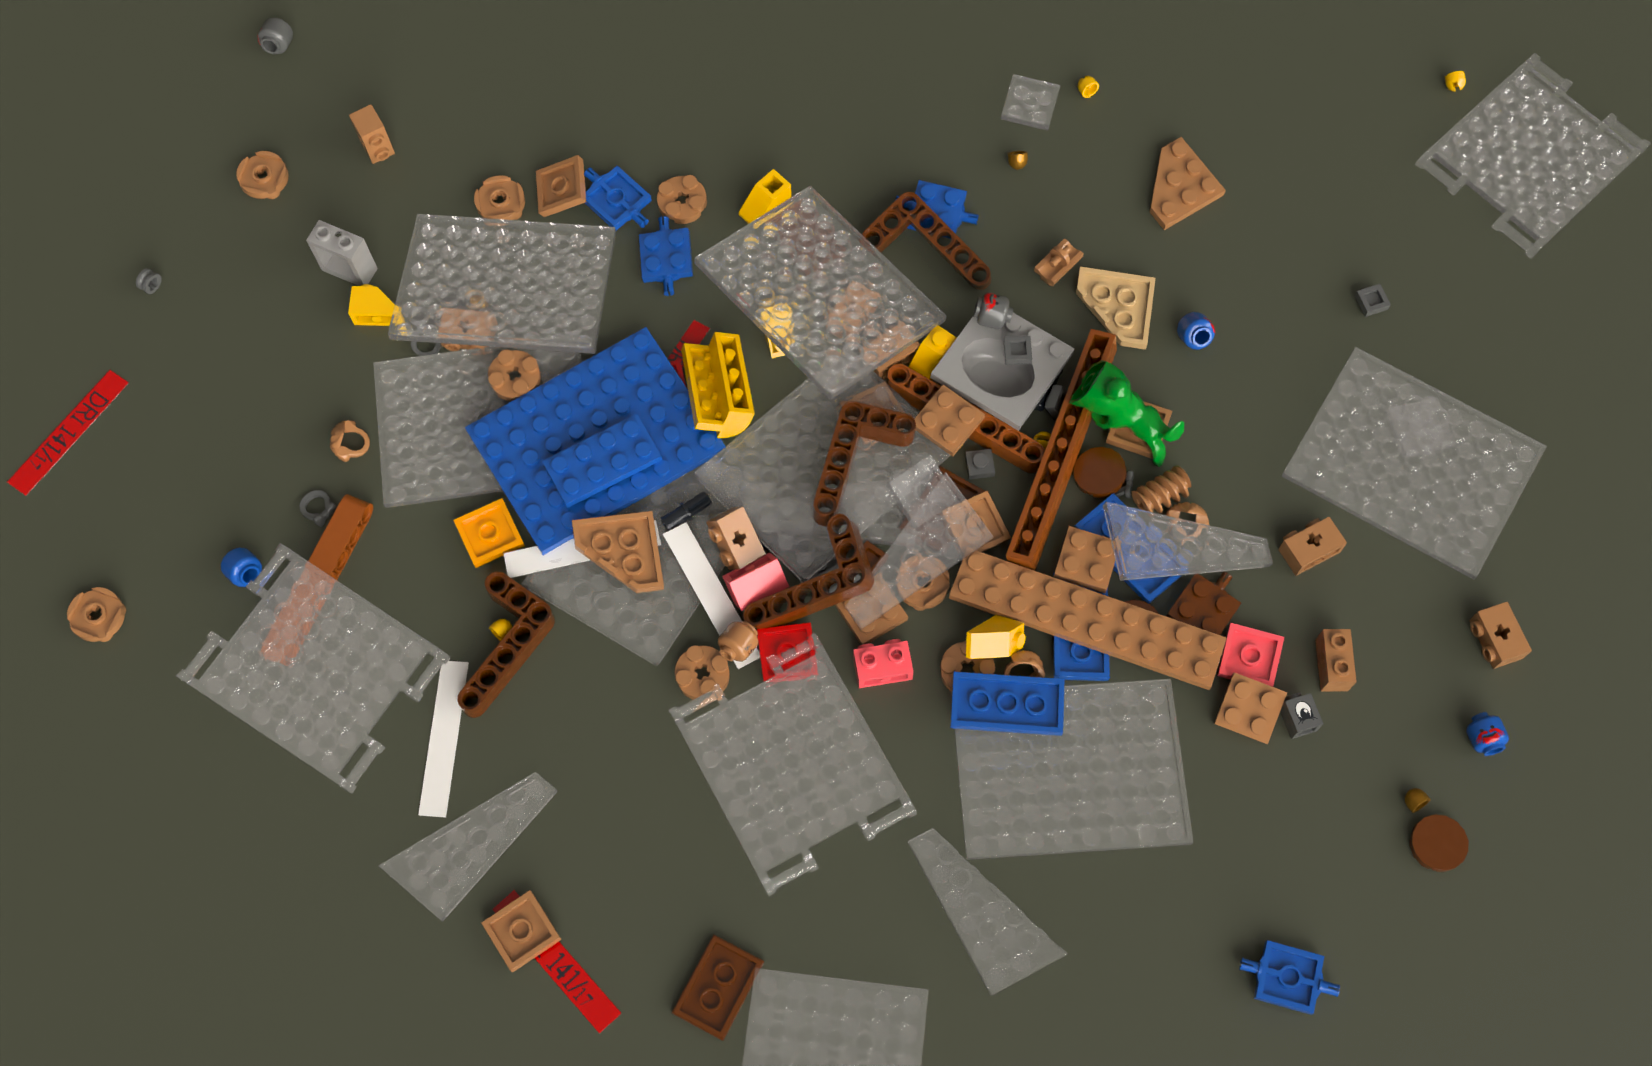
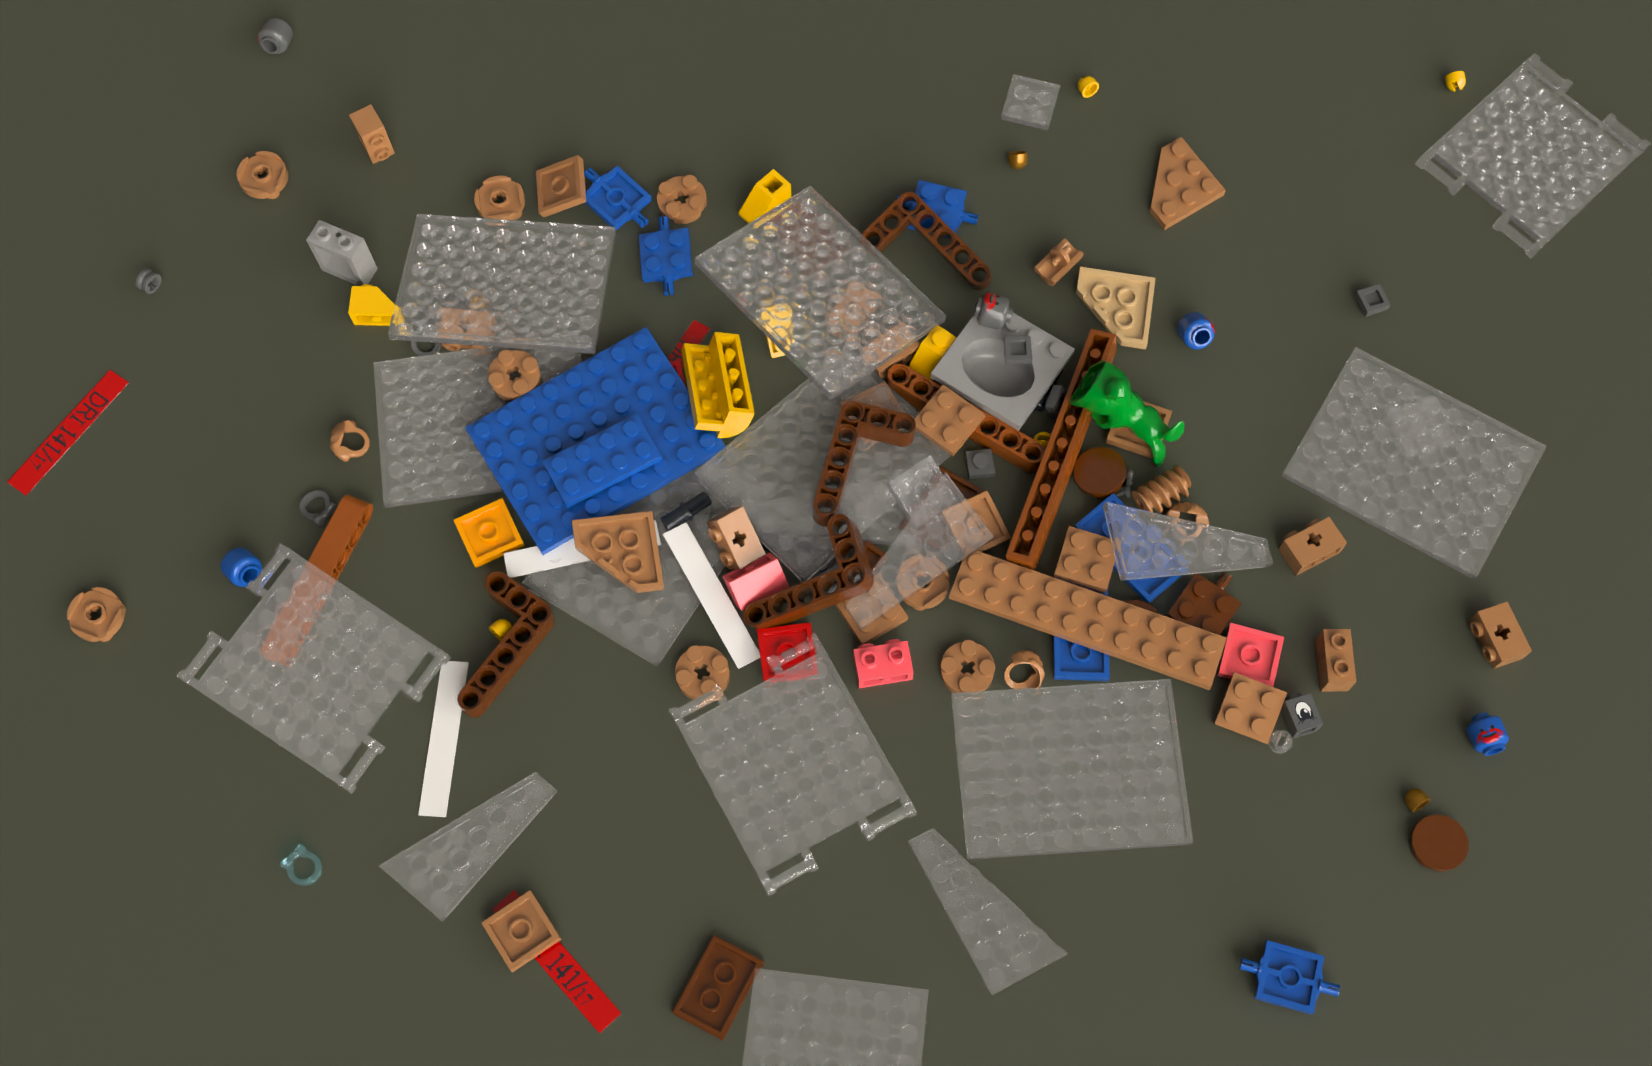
medium nougat head [718,621,759,662] -> none
blue plate [950,672,1065,736] -> none
yellow slope [966,615,1025,659] -> none
none -> clear light blue piece [280,844,322,886]
none -> clear hinge [1269,730,1293,754]

